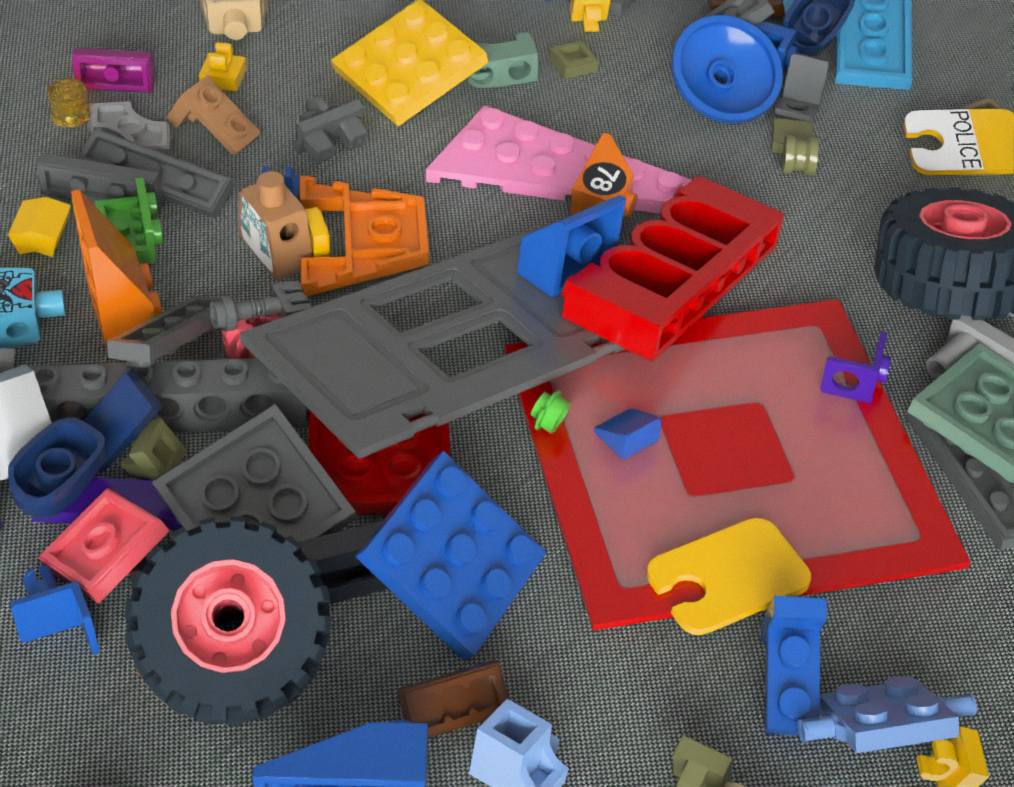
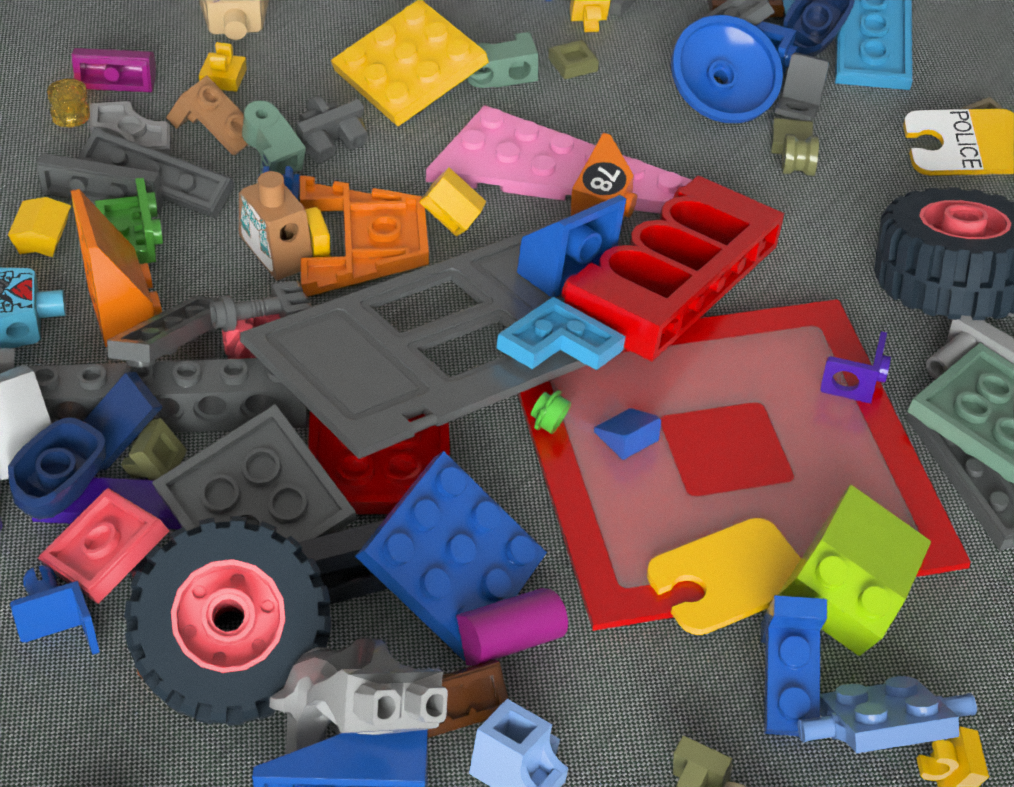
none -> sand green leg [242,100,306,174]
none -> light grey hips [269,638,448,754]
none -> yellow piece [419,167,487,237]
none -> magenta brick [456,588,568,666]
none -> dark azure plate [496,297,626,370]
none -> lime slope [777,484,931,656]

